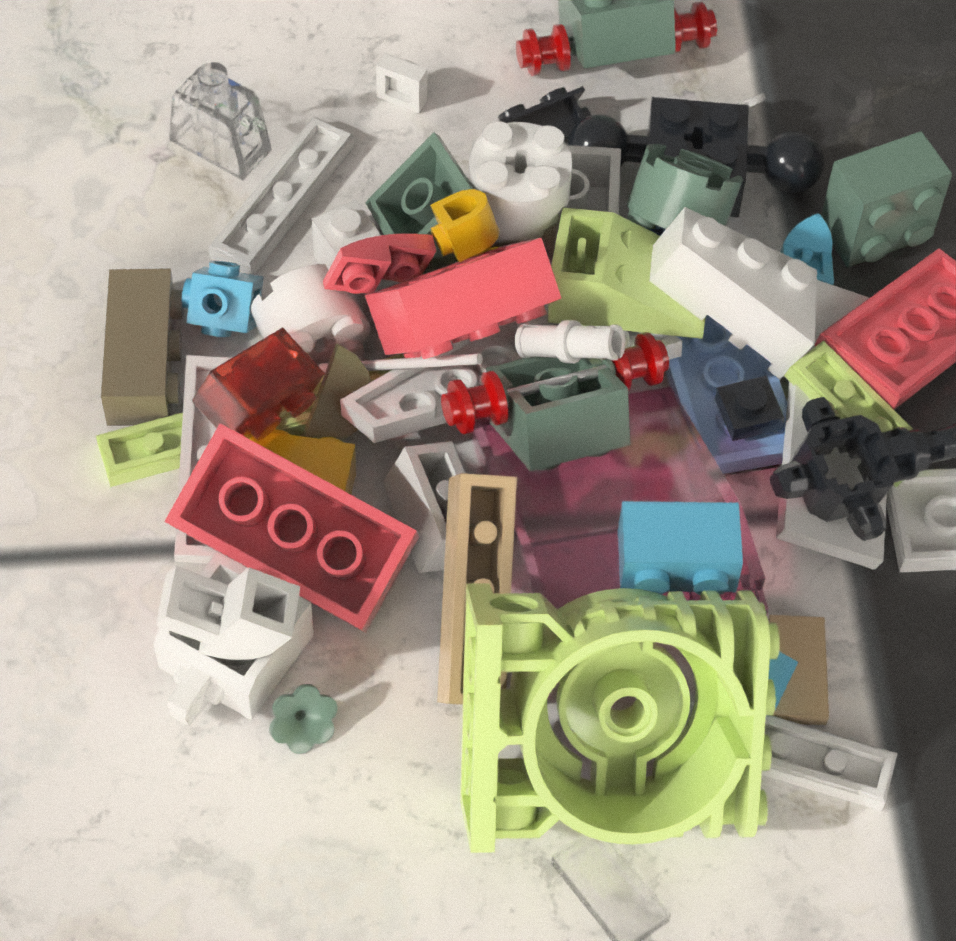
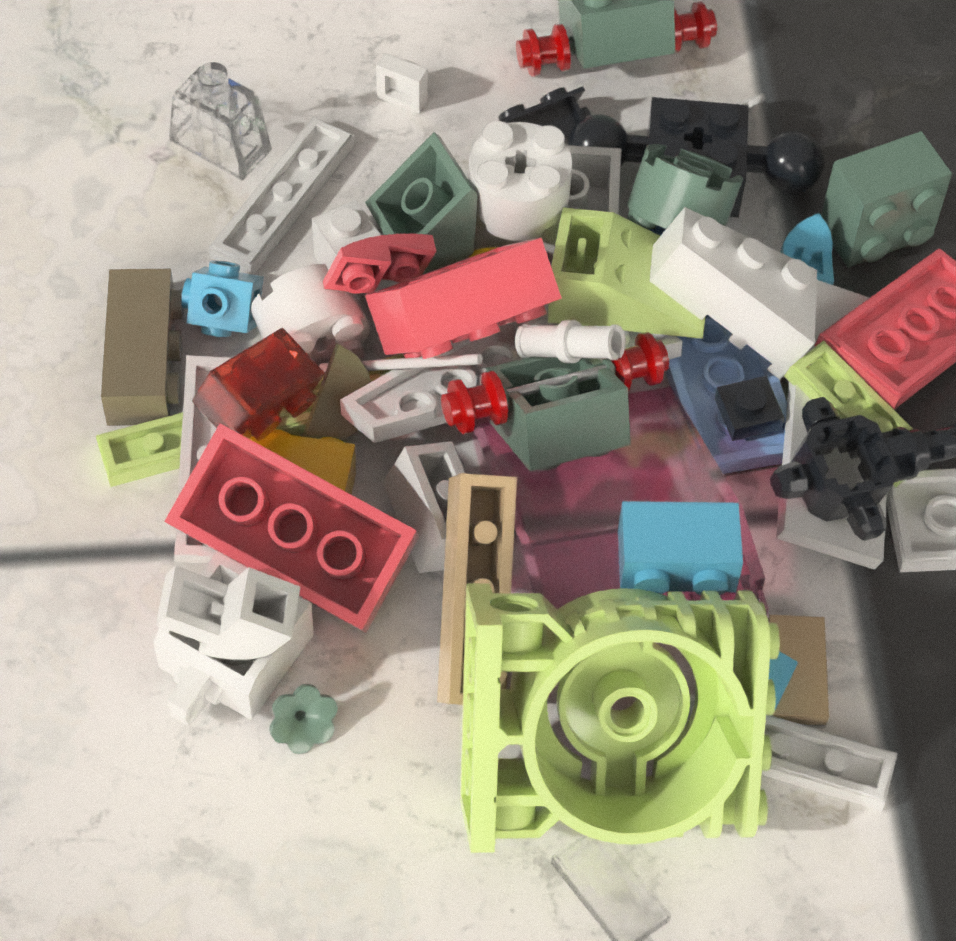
yellow plate [430,189,499,262] -> none

